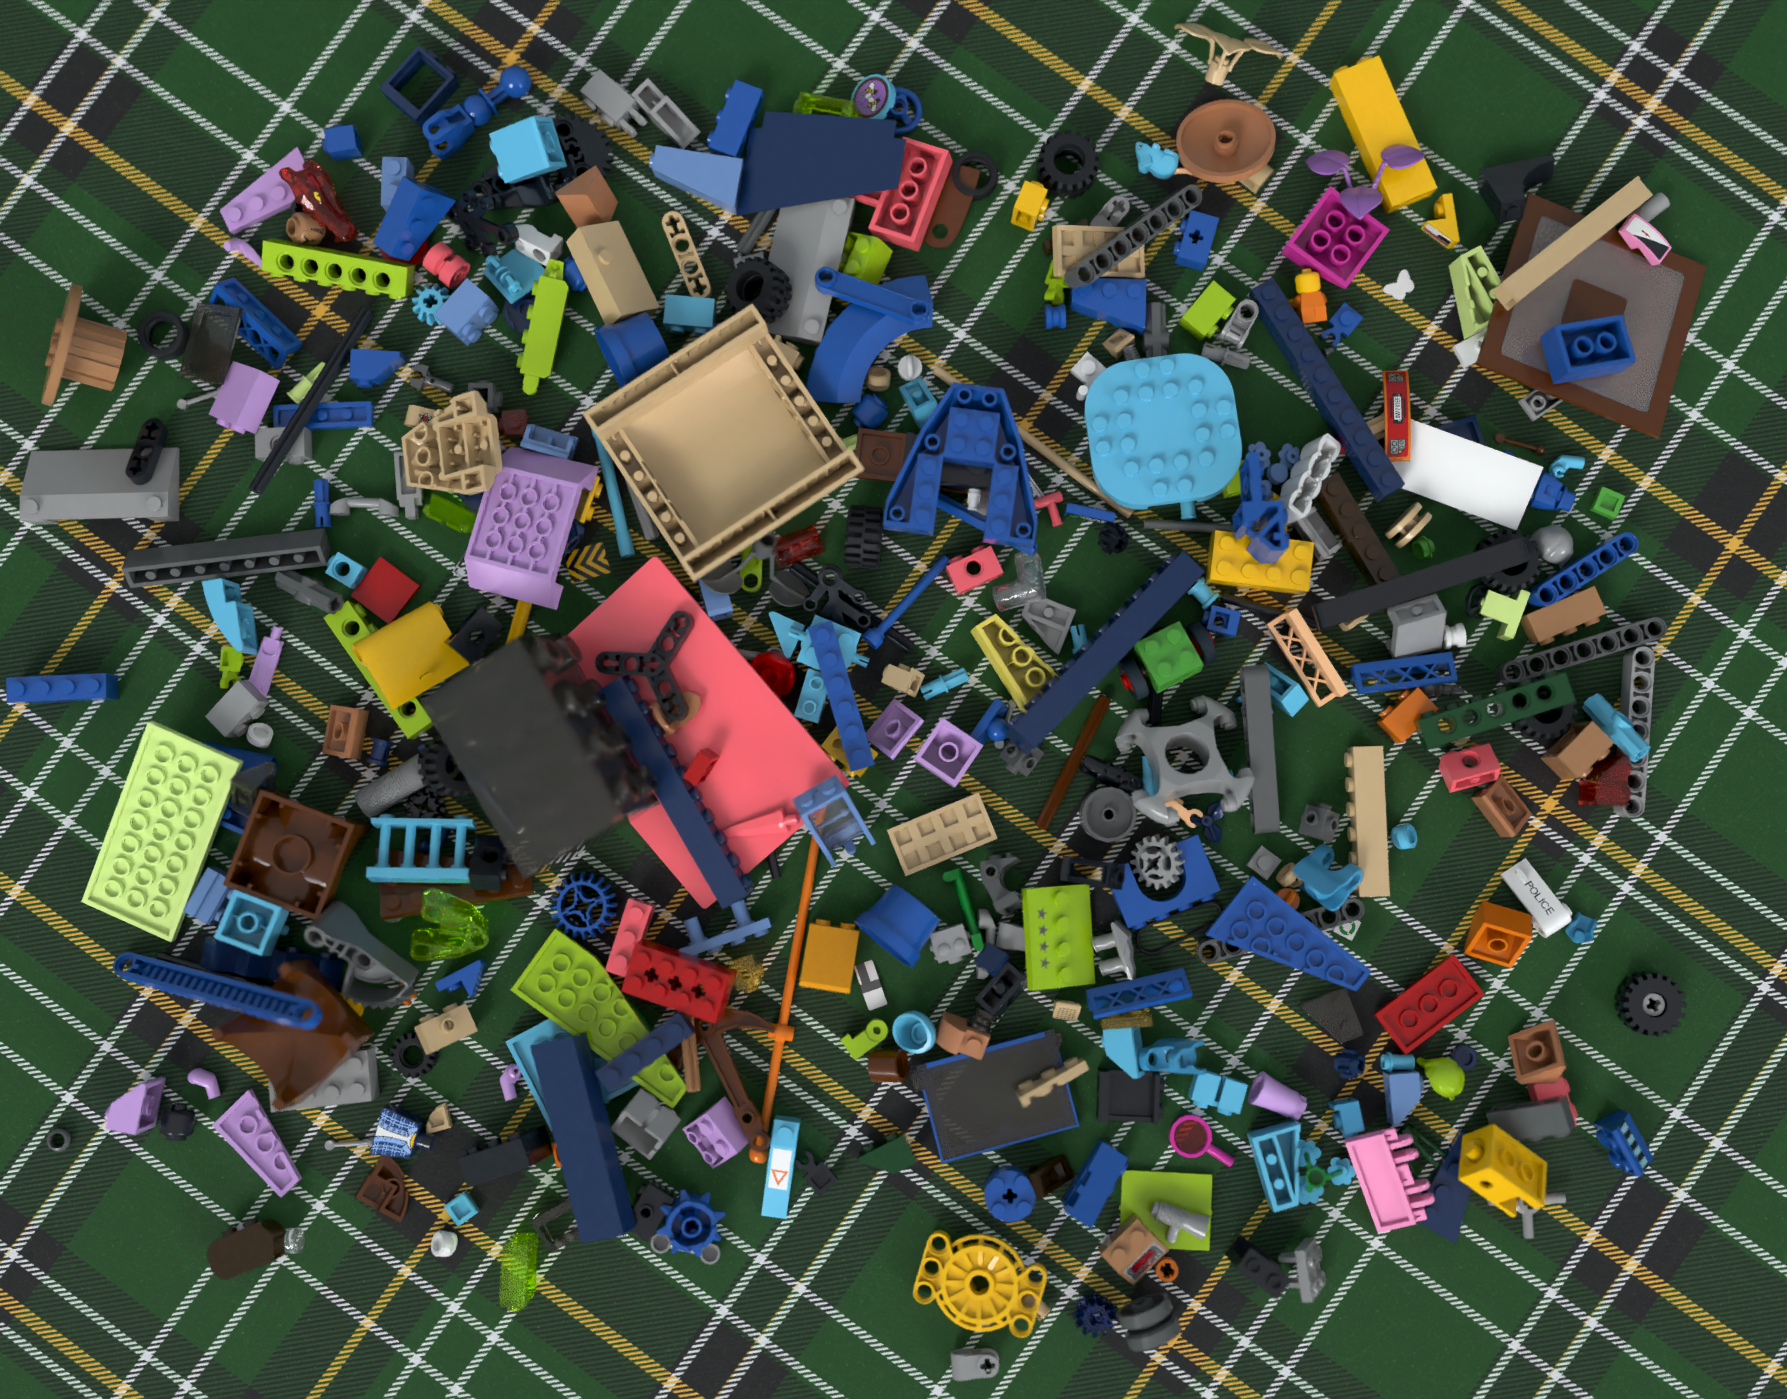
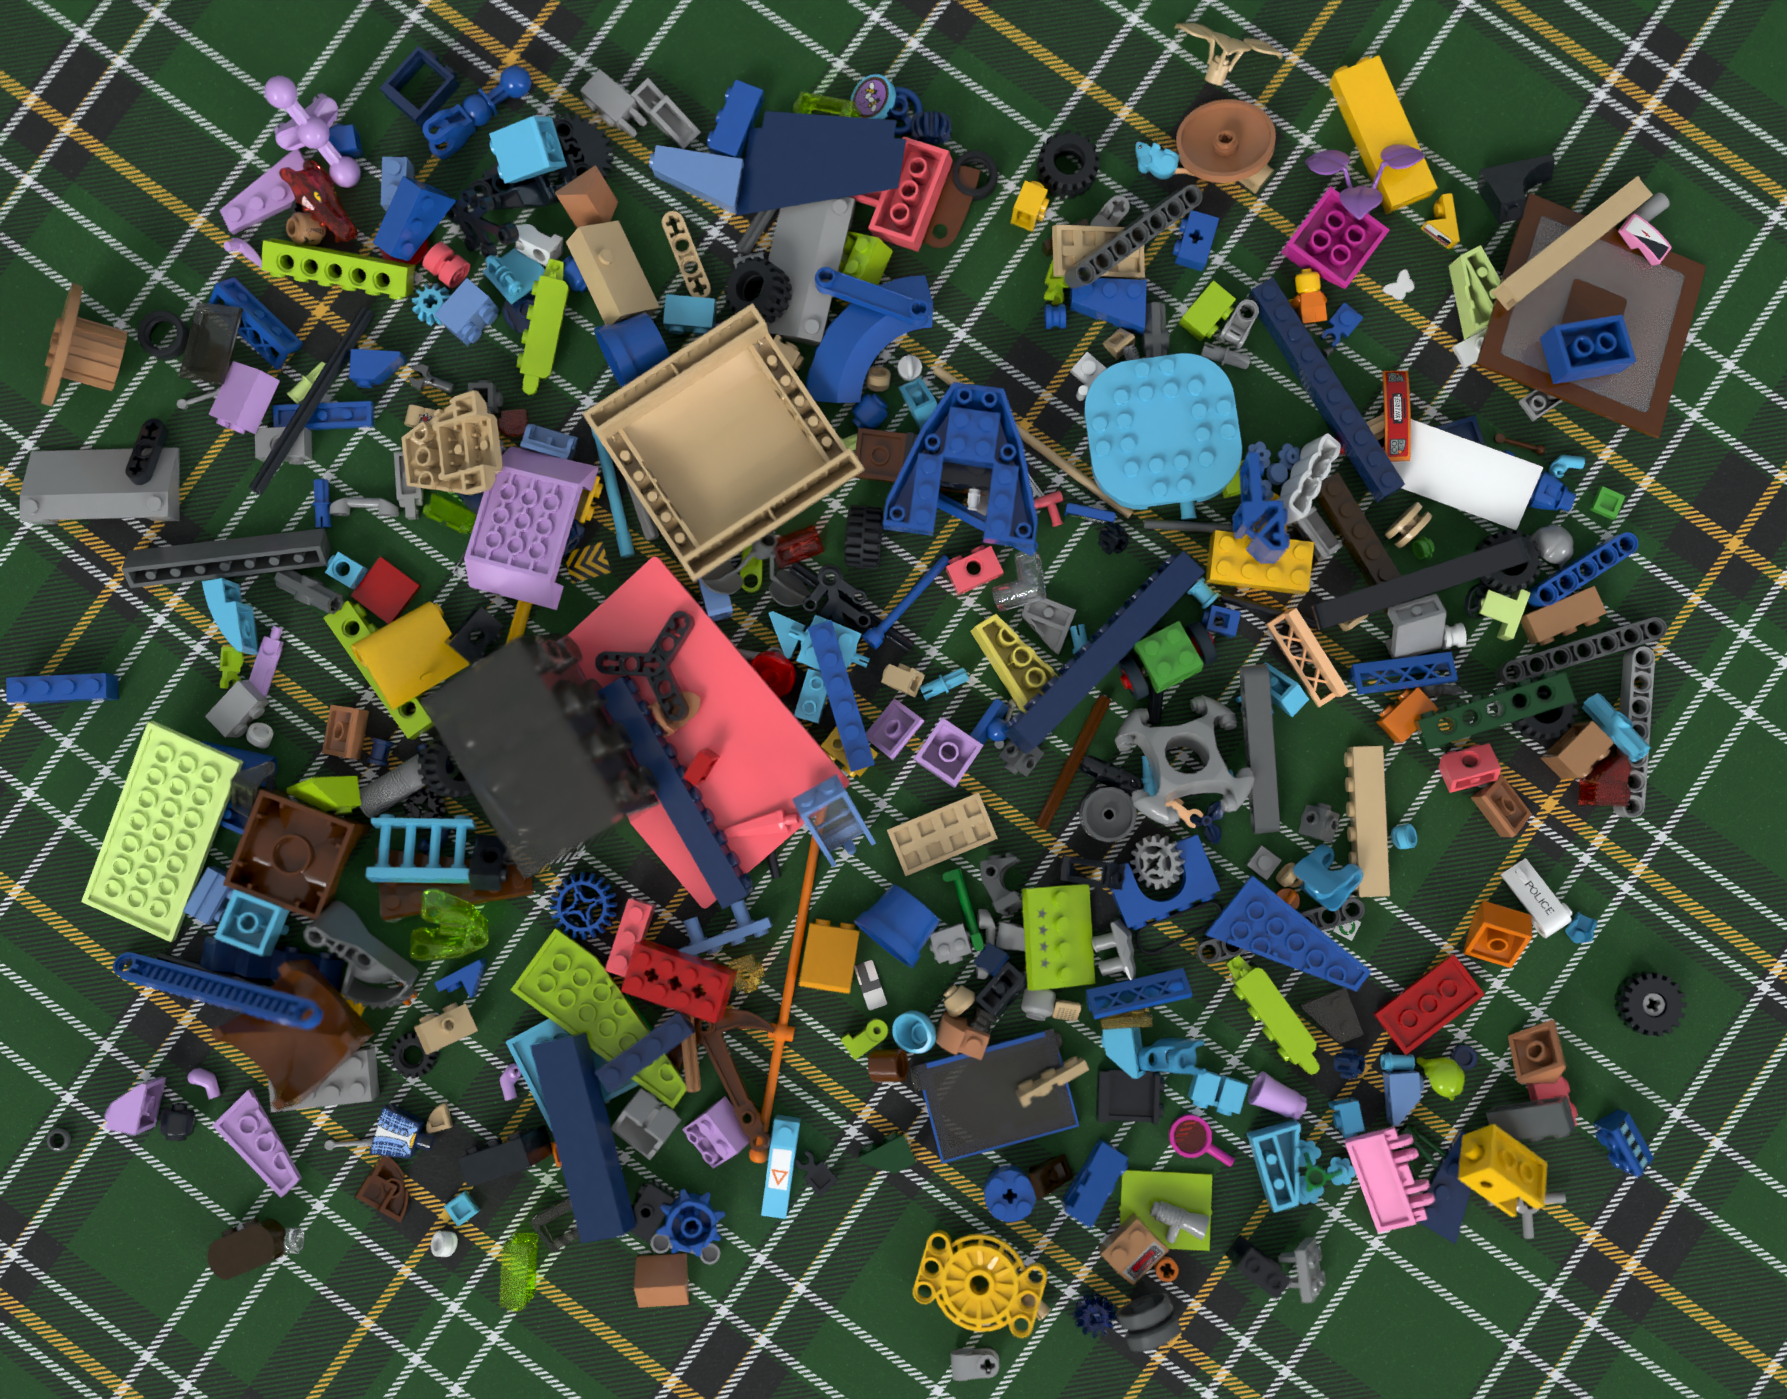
none -> lavender connector [264,76,361,188]
none -> lime slope [286,776,361,815]
none -> nougat slope [634,1253,689,1308]
none -> dark blue gear [911,110,952,145]
none -> tan cone [943,985,975,1017]
none -> light grey head [1021,987,1056,1021]
none -> lime hinge [1226,955,1320,1075]

